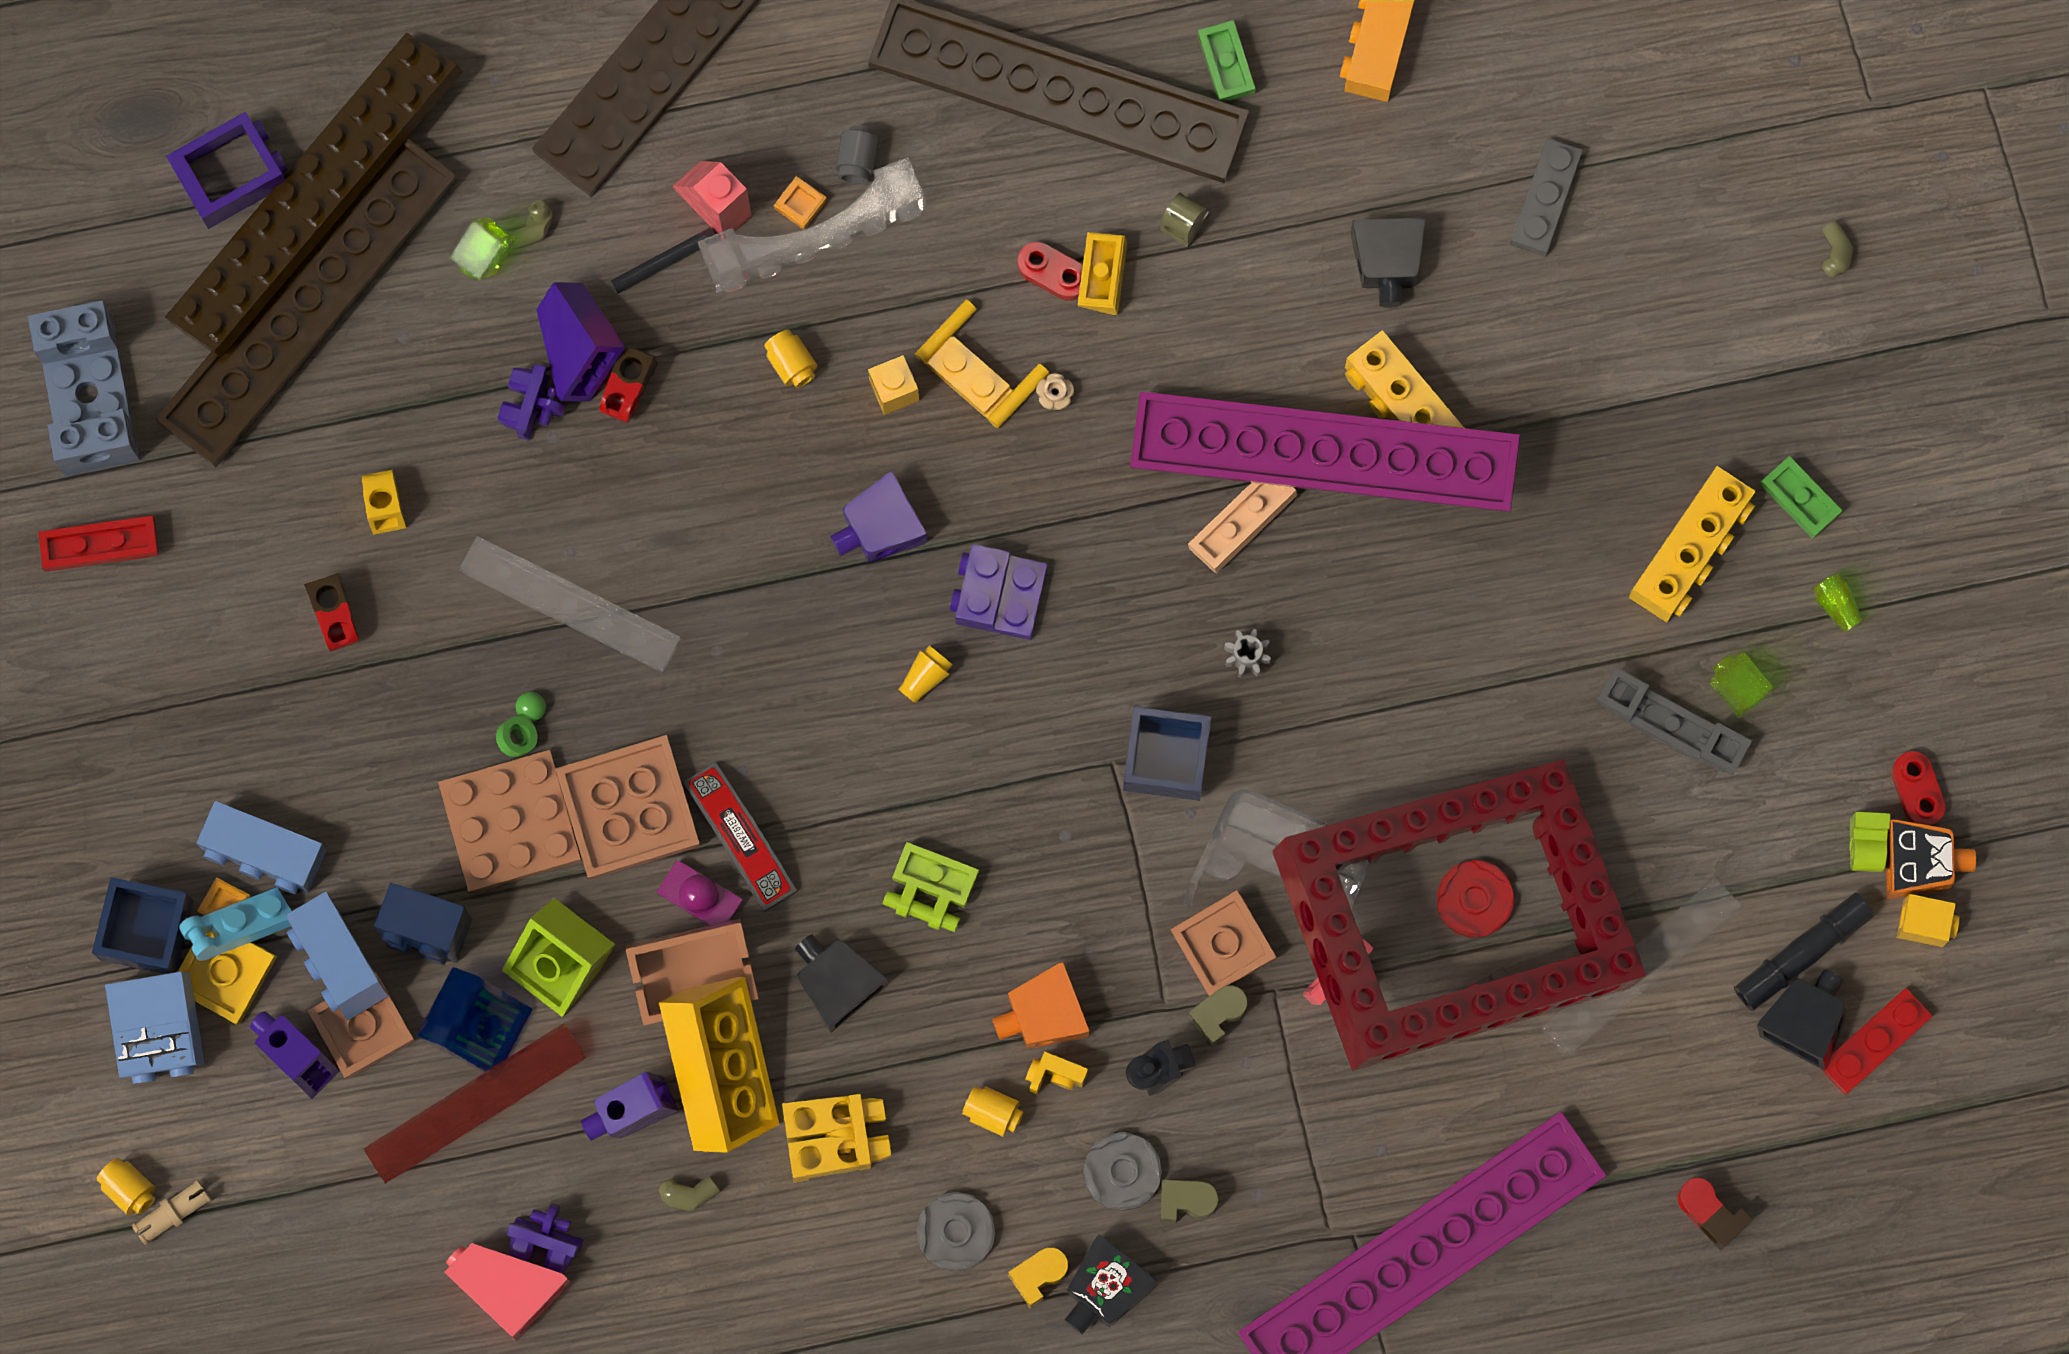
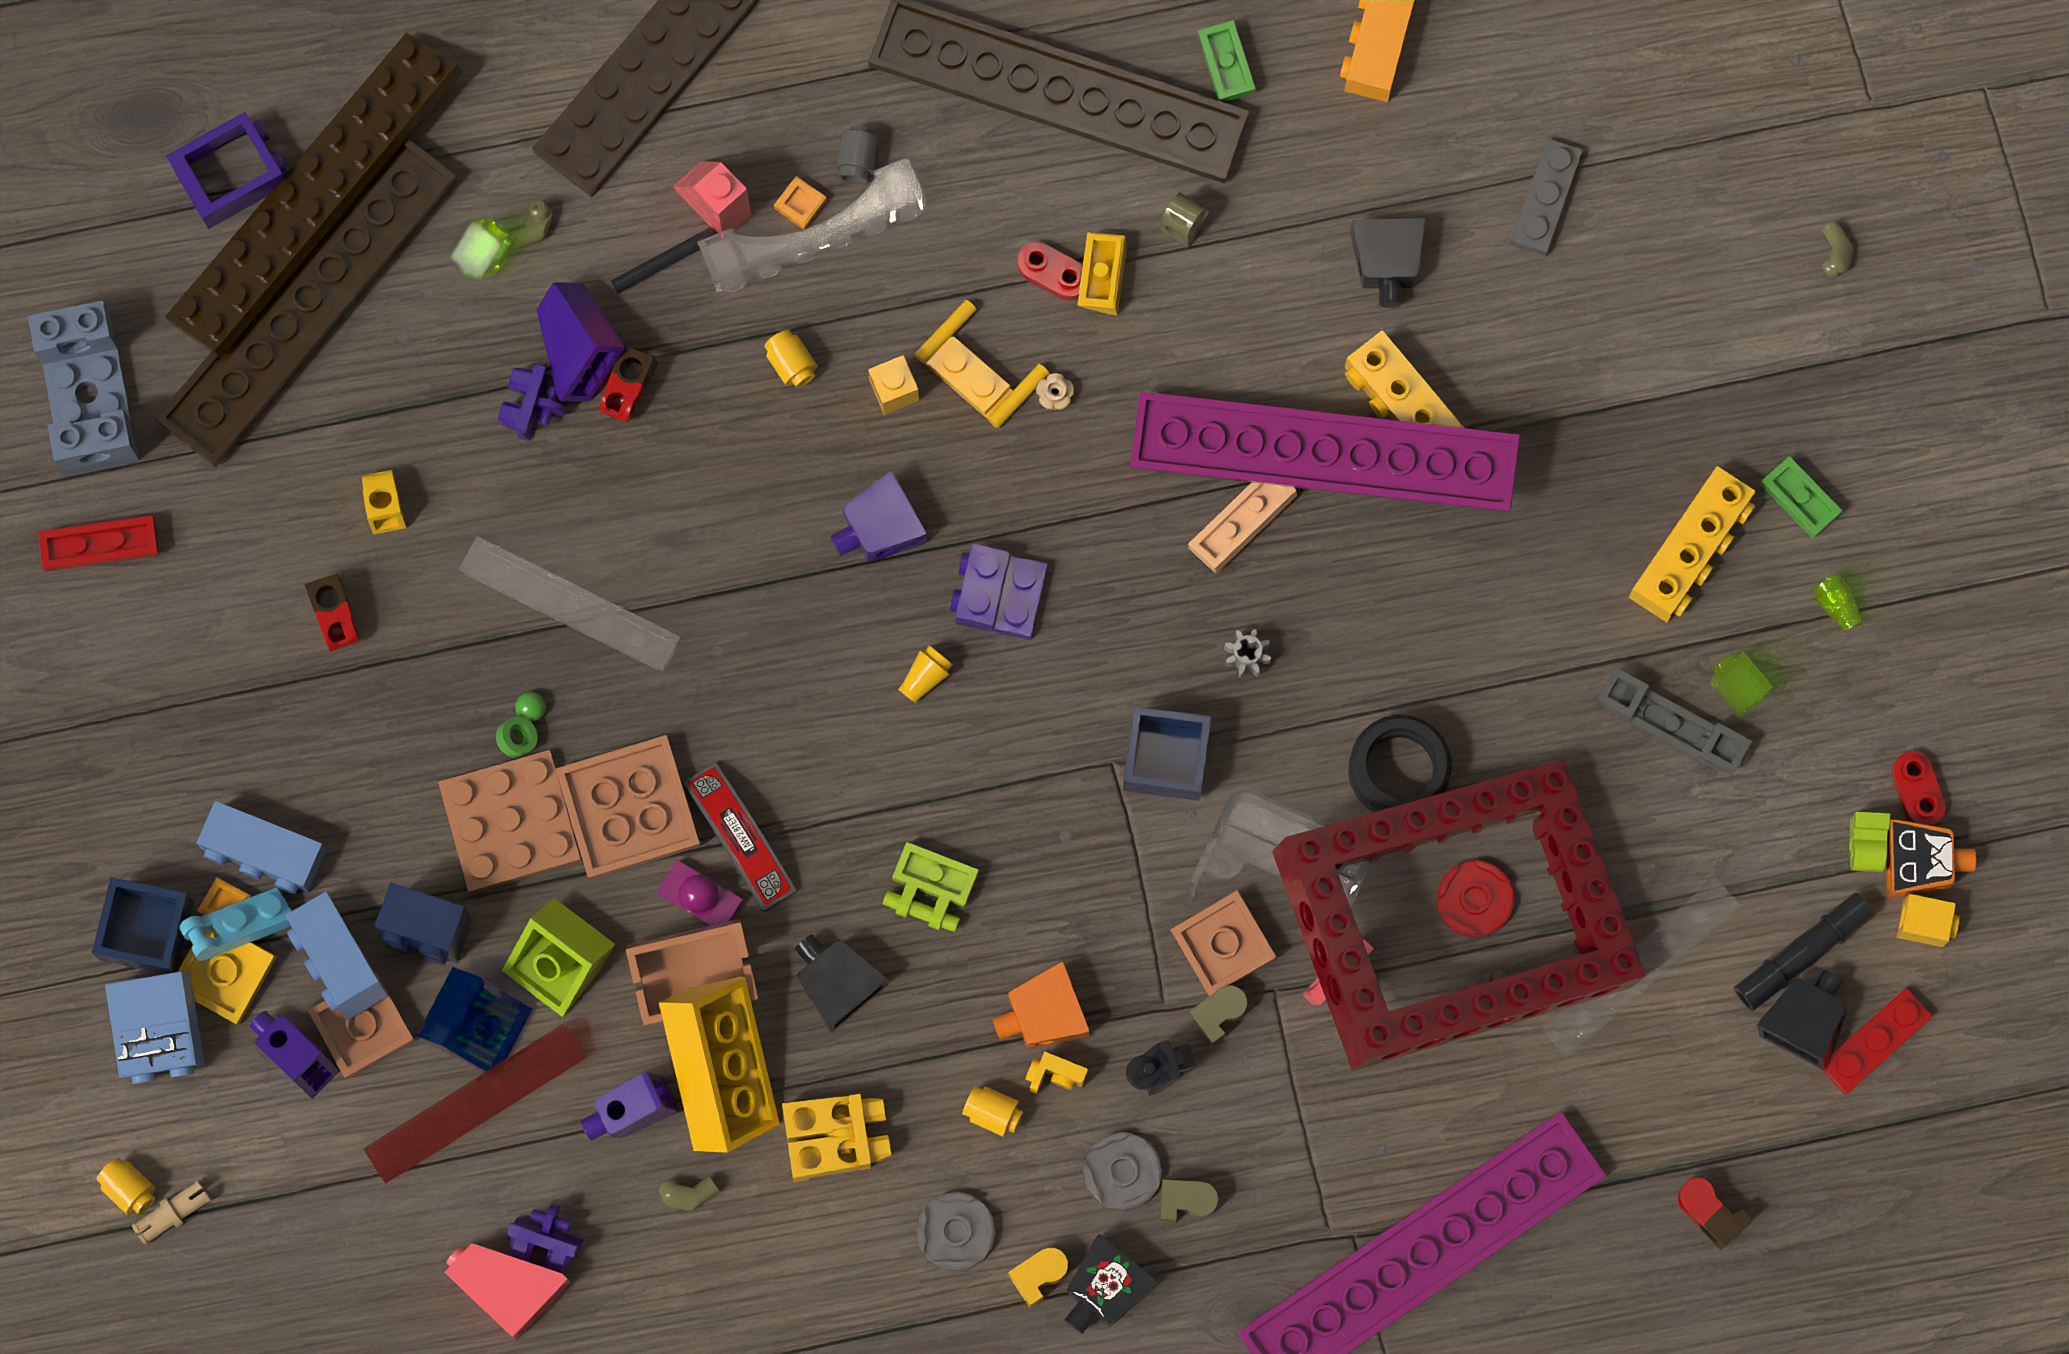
none -> black tyre [1348,715,1452,813]

